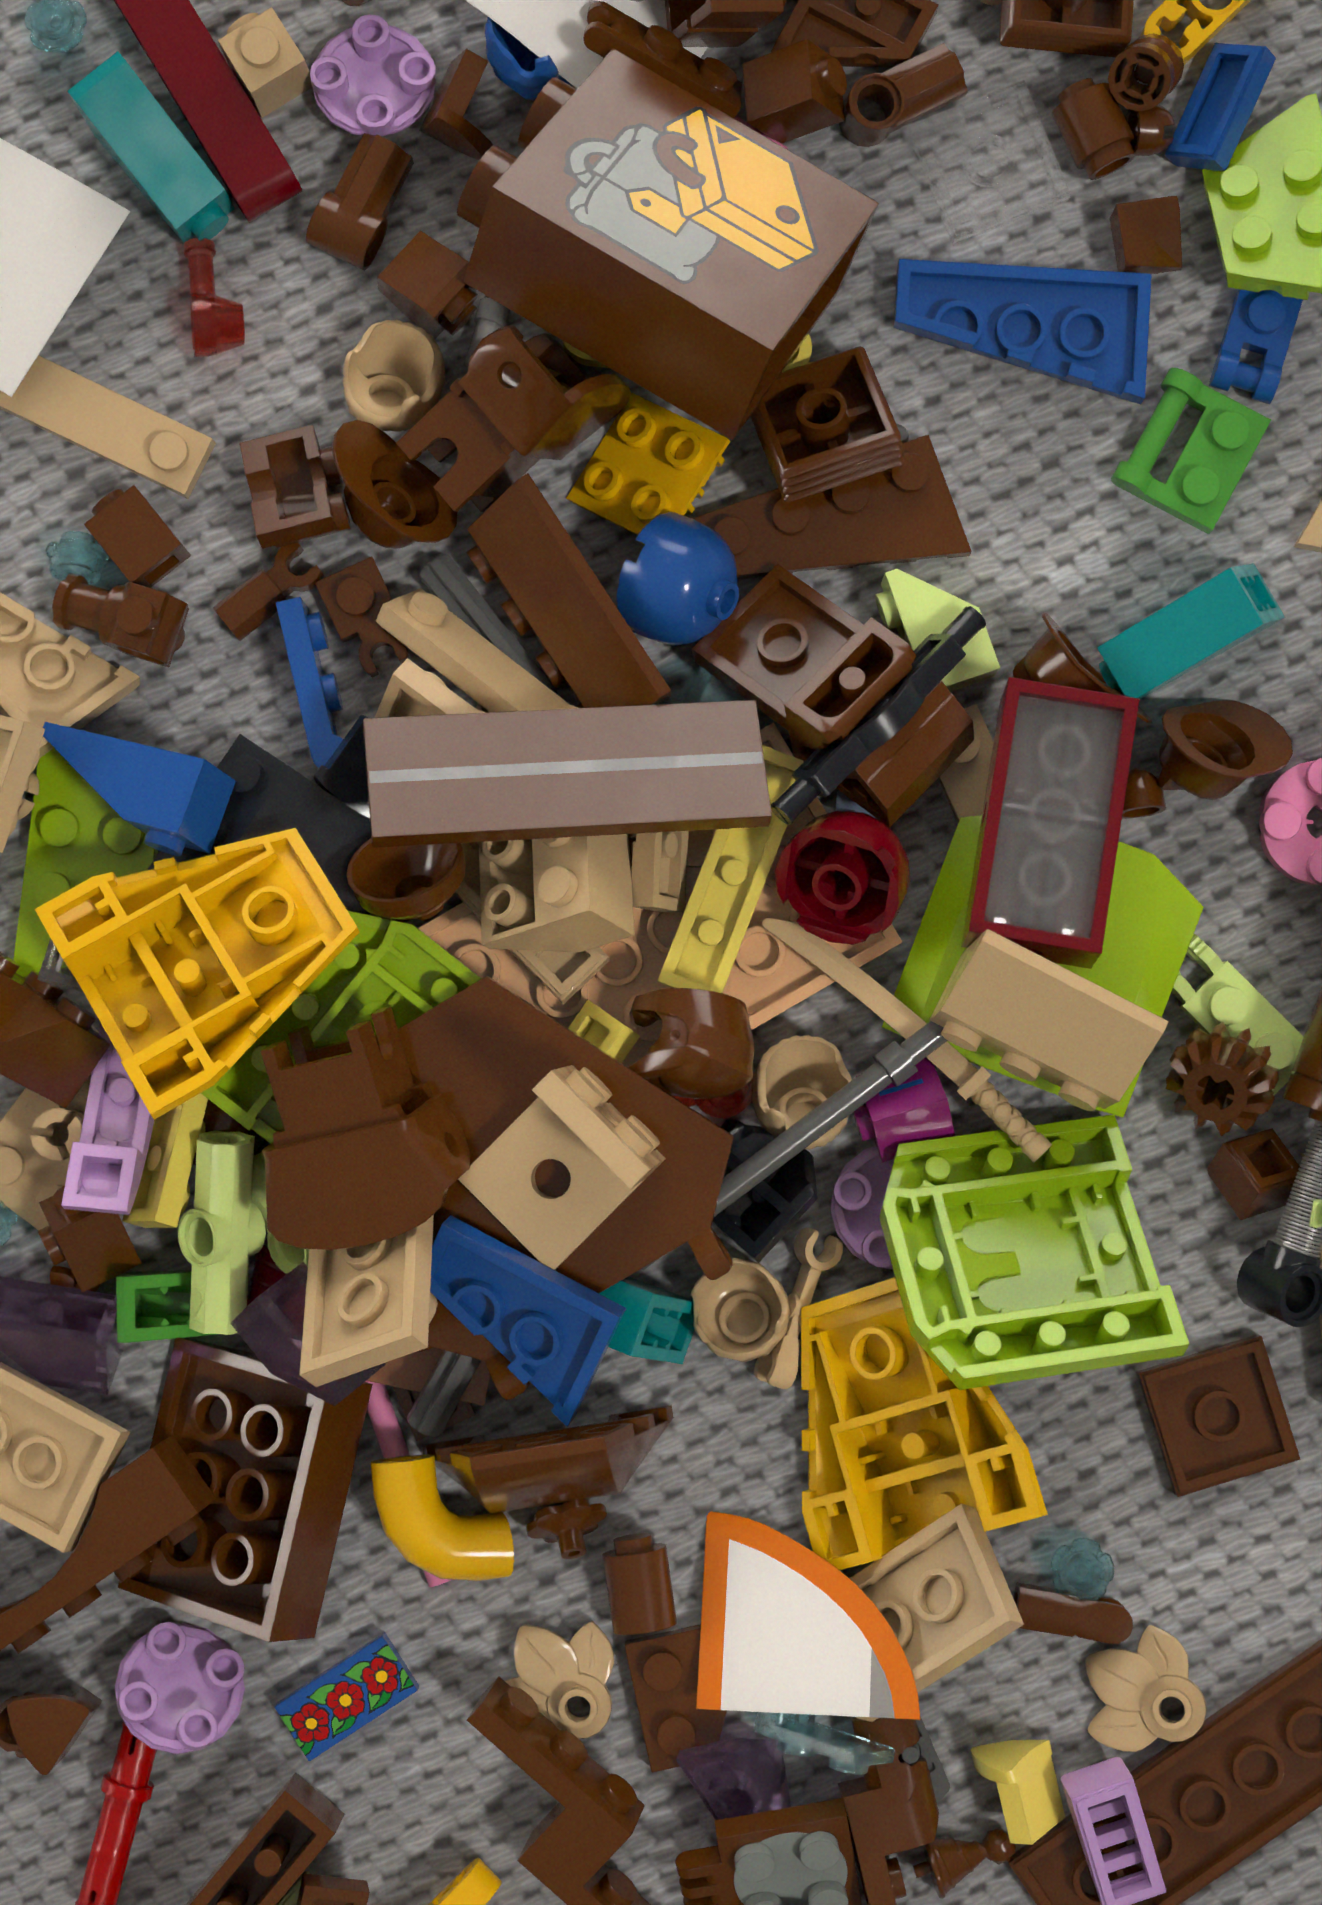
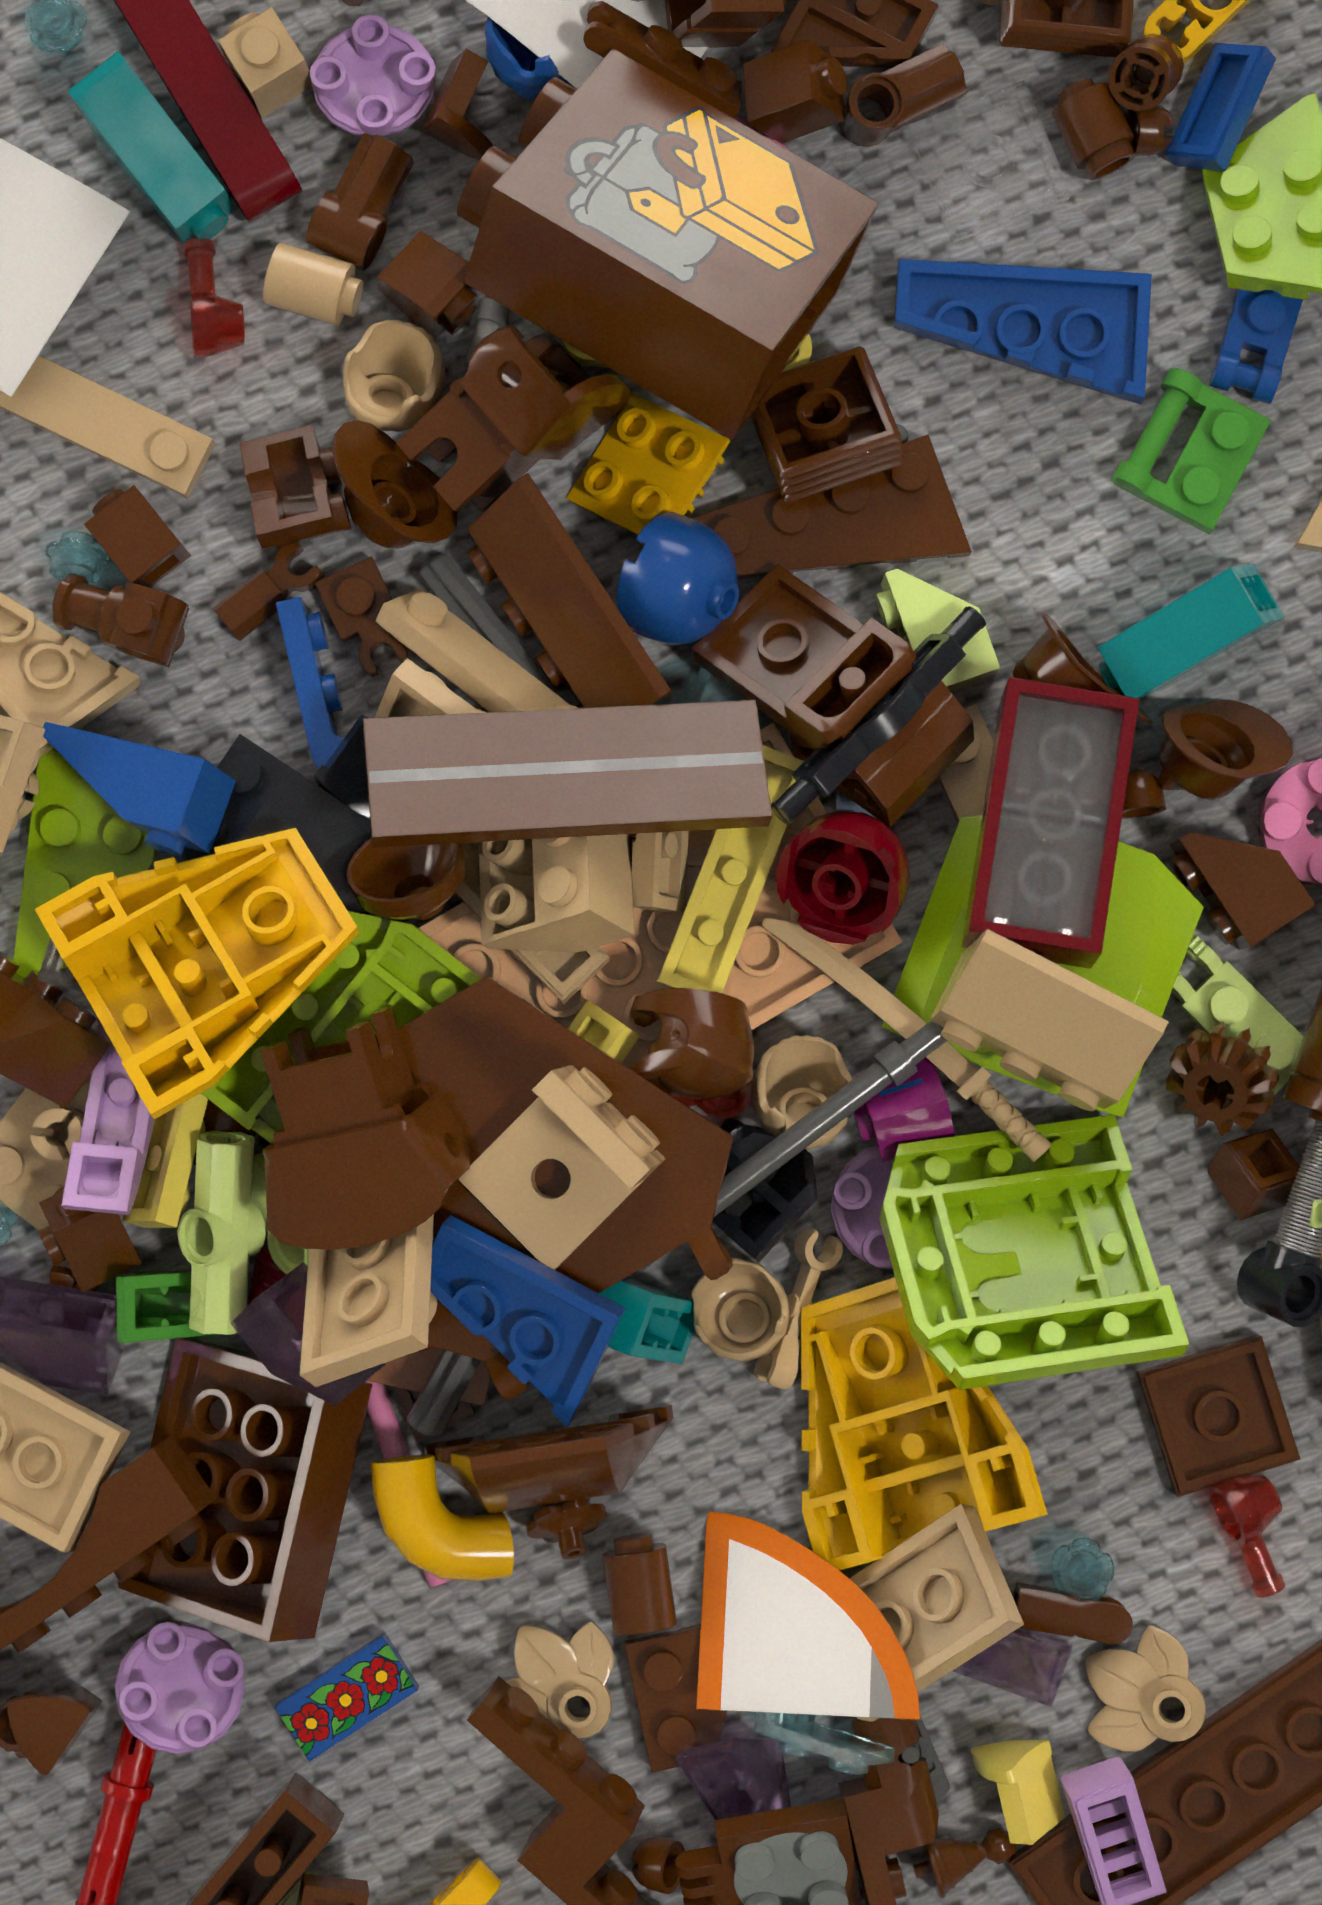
reddish brown slope [1109,196,1182,274] -> none
none -> tan brick [263,242,363,326]
none -> reddish brown hinge [632,1837,685,1894]
none -> slope [953,1628,1073,1707]
none -> reddish brown slope [1169,832,1315,950]
none -> clear red bar [1209,1475,1286,1598]

